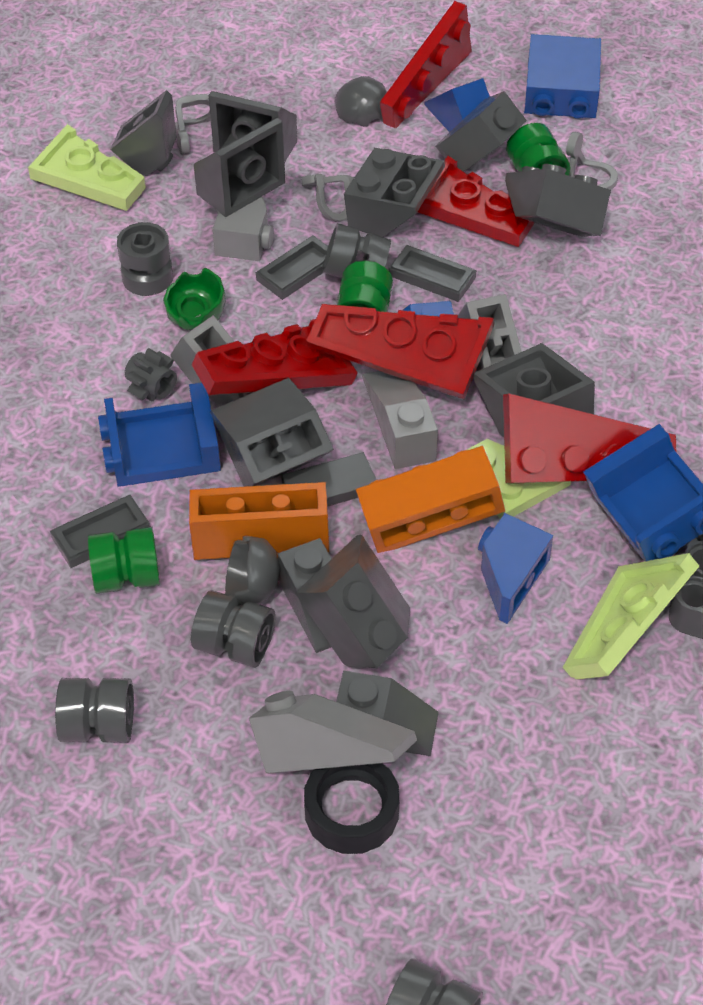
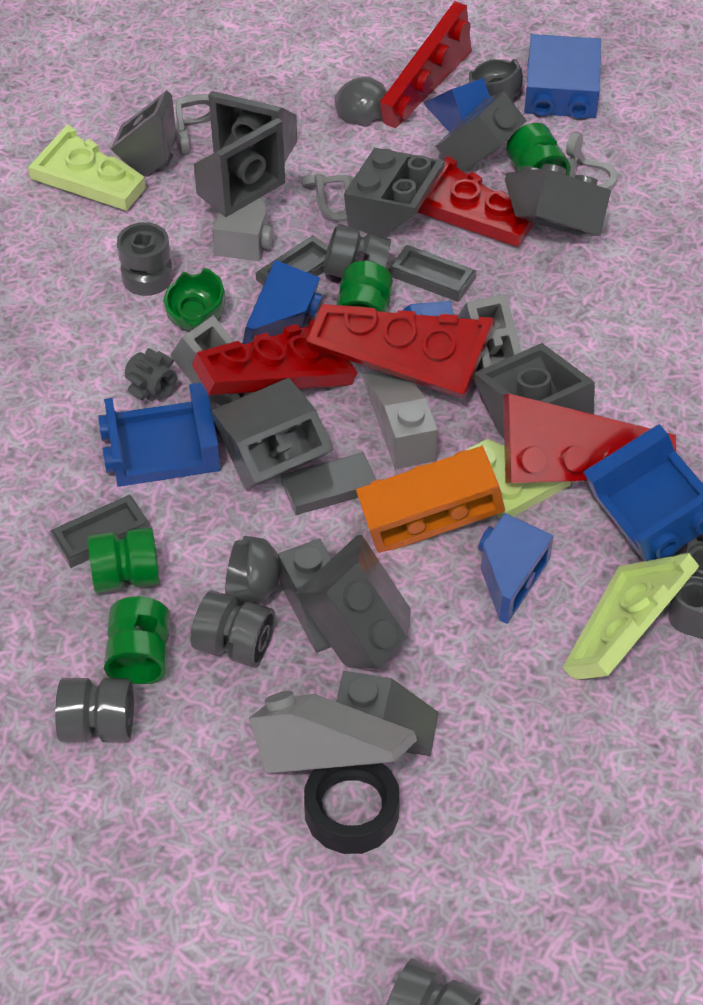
orange brick [189,482,330,560] -> none
none -> green wheel [104,596,170,684]
none -> blue slope [242,260,323,344]
none -> dark grey hair [469,59,523,100]

